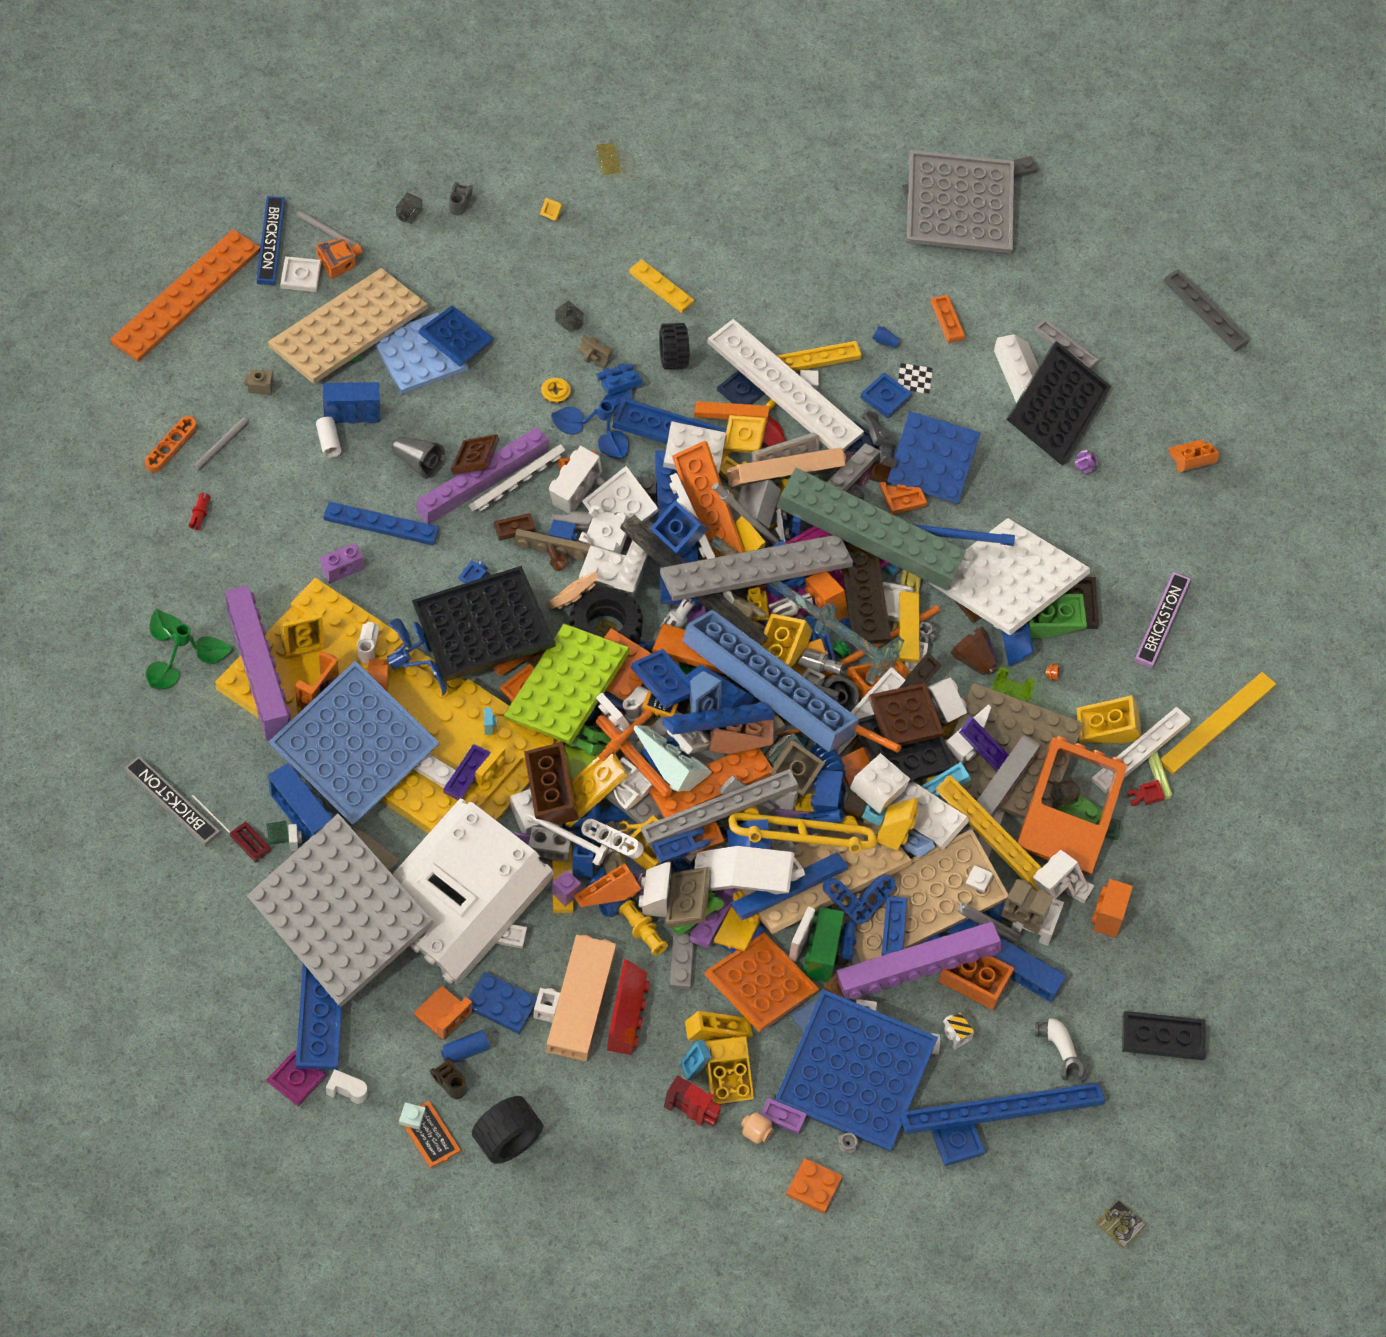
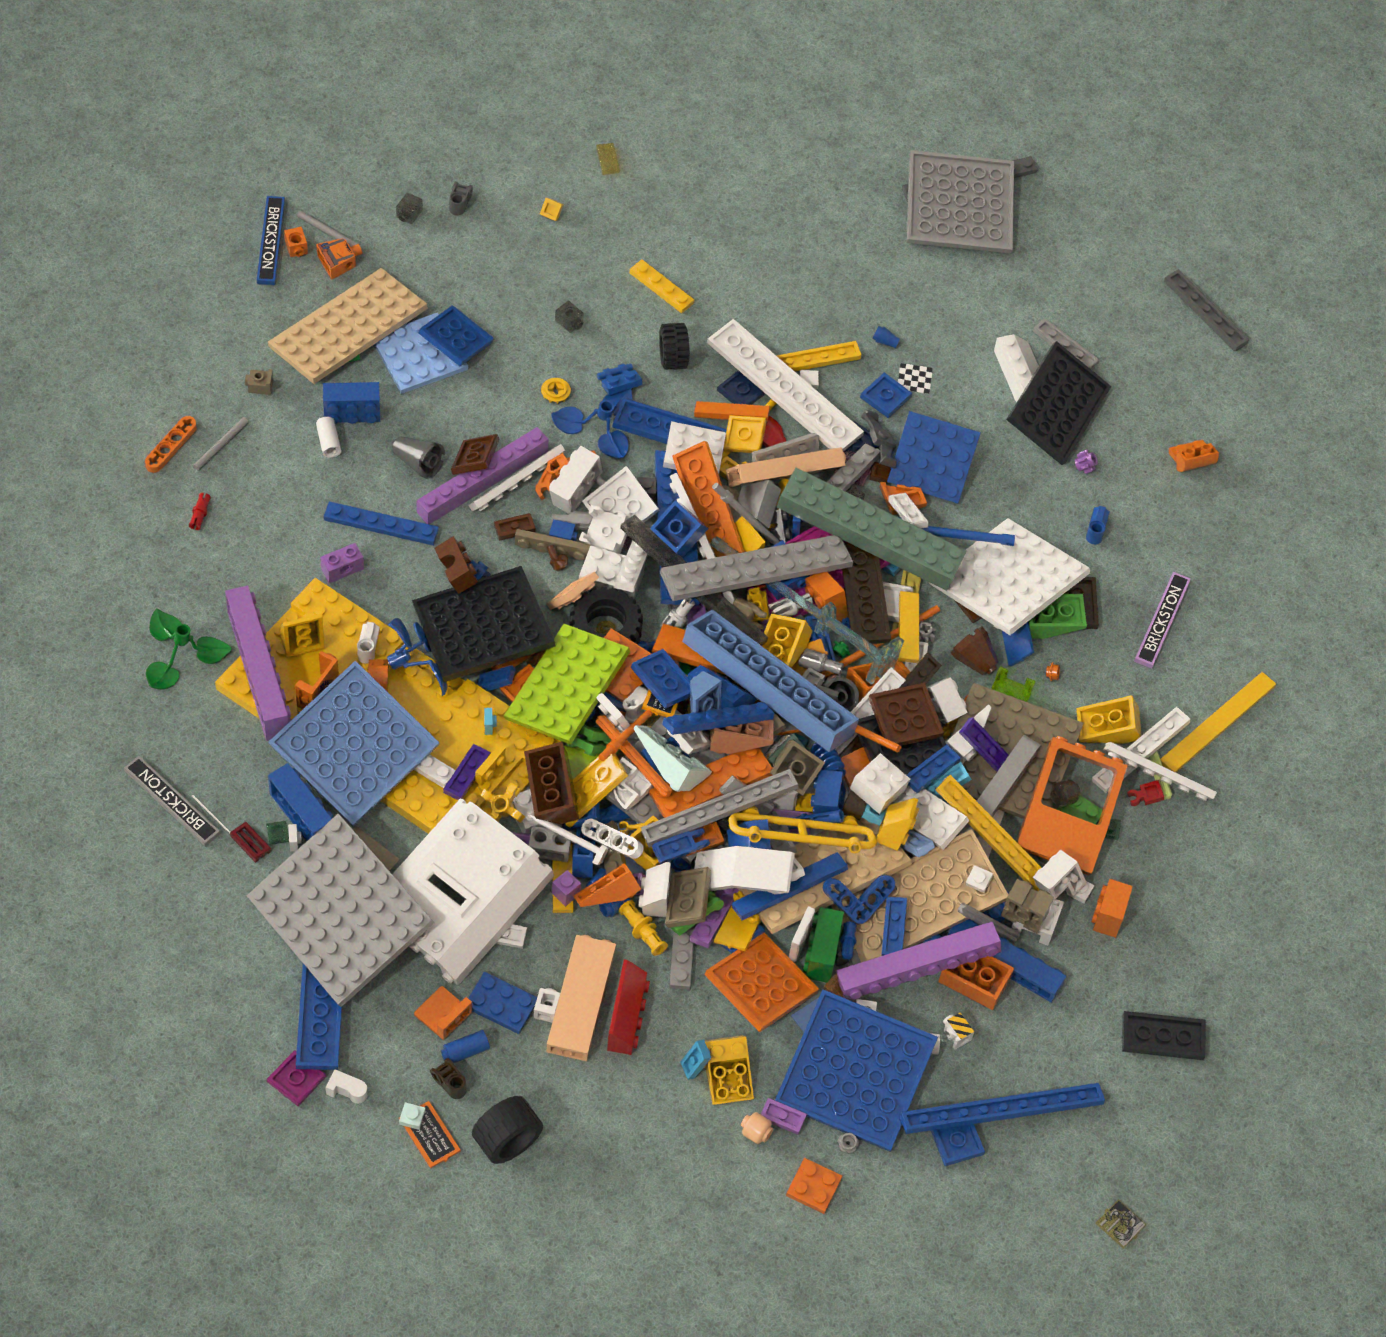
orange plate [110,229,260,362] -> none
white tile [280,257,322,292] -> none
dark tan hips [578,335,613,368] -> none
red hips [664,1075,722,1127] -> none
yellow slope [685,1011,753,1041] -> none
orange tile [931,295,965,343] -> none
piece [1035,1018,1087,1083] -> none
none -> orange brick [284,226,308,257]
none -> reddish brown arch [434,536,478,594]
none -> blue plate [477,665,515,691]
none -> yellow pin [480,782,525,823]
none -> orange piece [535,453,569,500]
none -> white tile [888,493,928,528]
none -> blue plate [906,744,961,793]
none -> blue piece [1086,506,1110,545]
none -> white plate [1104,742,1217,801]

